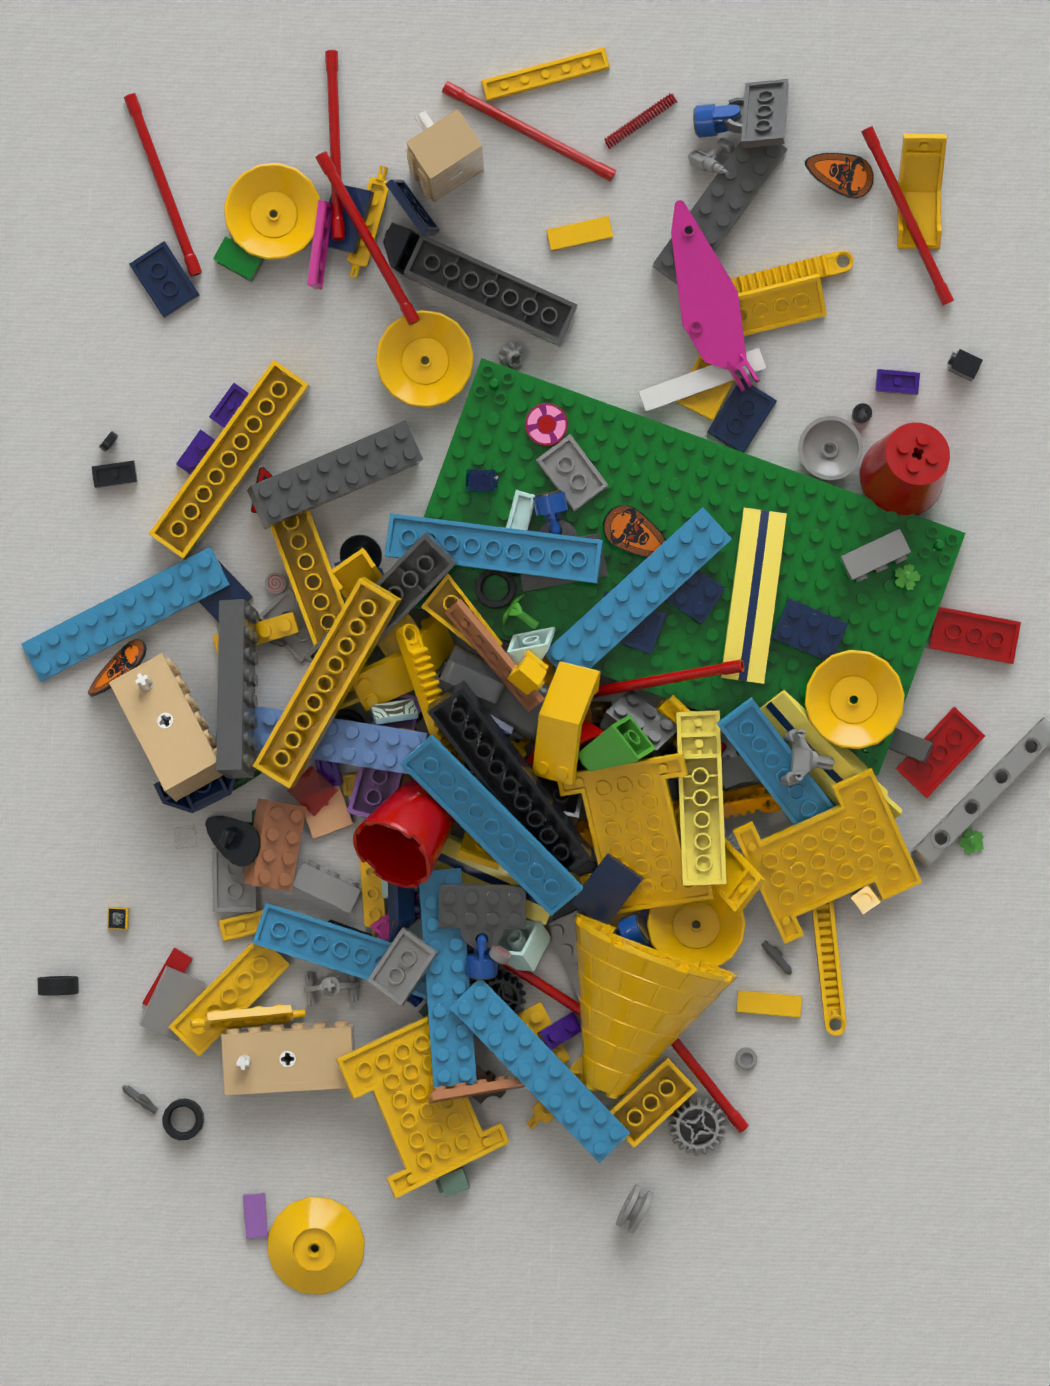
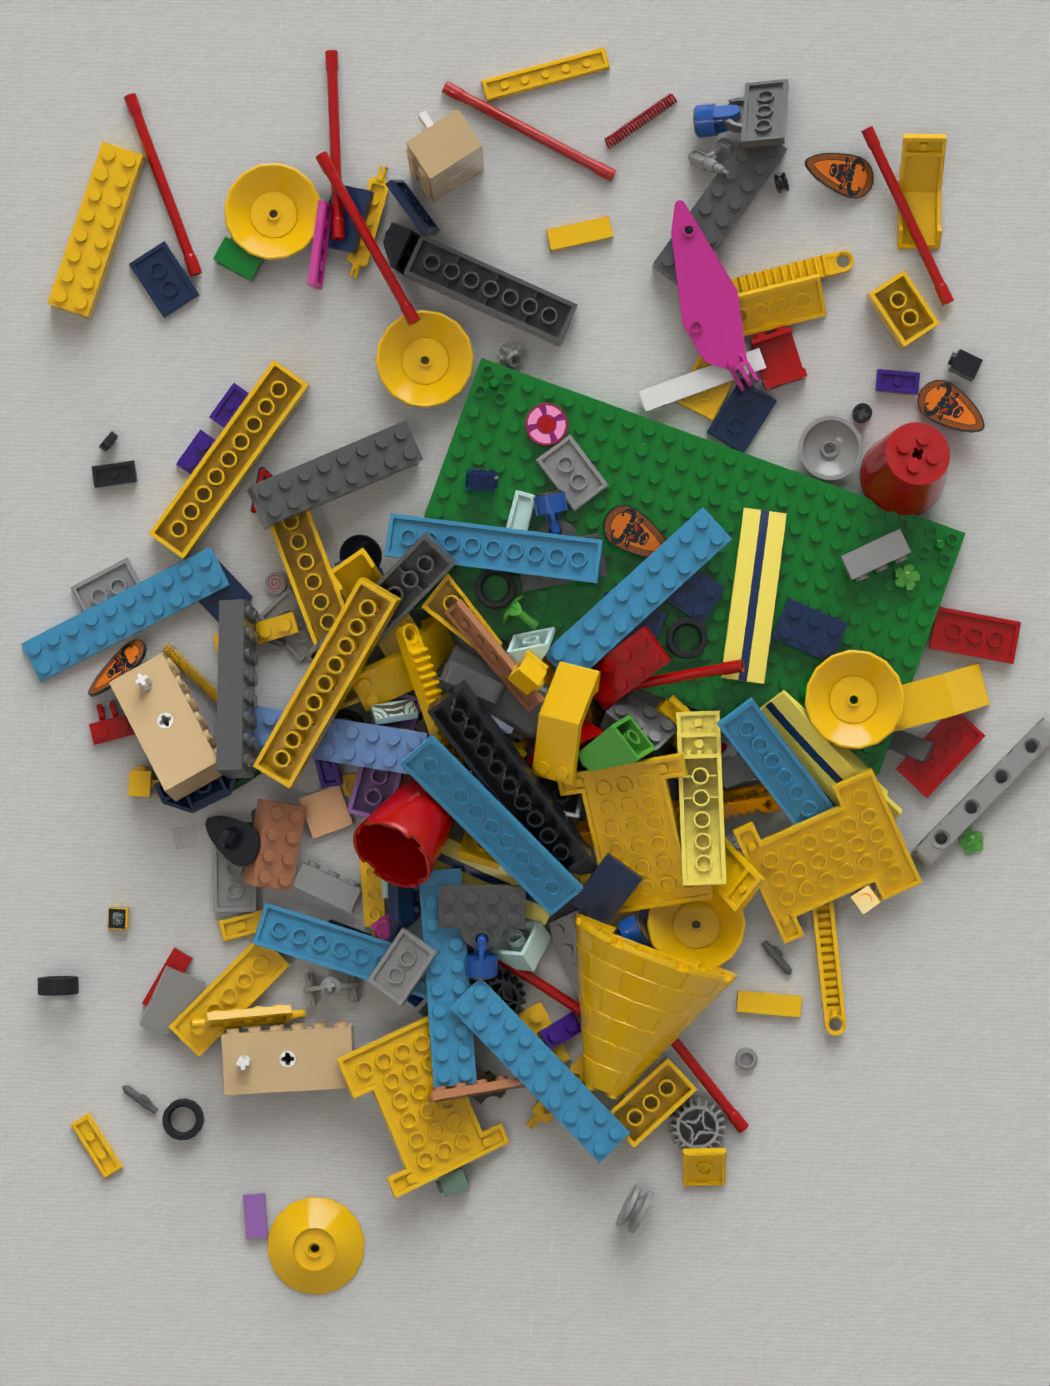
clear red piece [287,765,339,816] -> none
light grey tile [489,945,511,964] -> none
light grey axle [780,729,834,786] -> none
none -> yellow brick [47,141,146,320]
none -> light grey tile [70,558,140,612]
none -> yellow tile [70,1112,124,1179]
none -> red hinge [89,700,135,745]
none -> yellow brick [128,766,160,798]
none -> yellow piece [162,642,218,705]
none -> red plate [591,626,672,710]
none -> black tyre [666,618,708,659]
none -> yellow tile [682,1148,726,1186]
none -> red panel [750,326,807,391]
none -> black bush [774,172,789,194]
none -> yellow brick [866,270,940,350]
none -> yellow windscreen [893,663,990,732]
none -> shield [918,380,985,433]

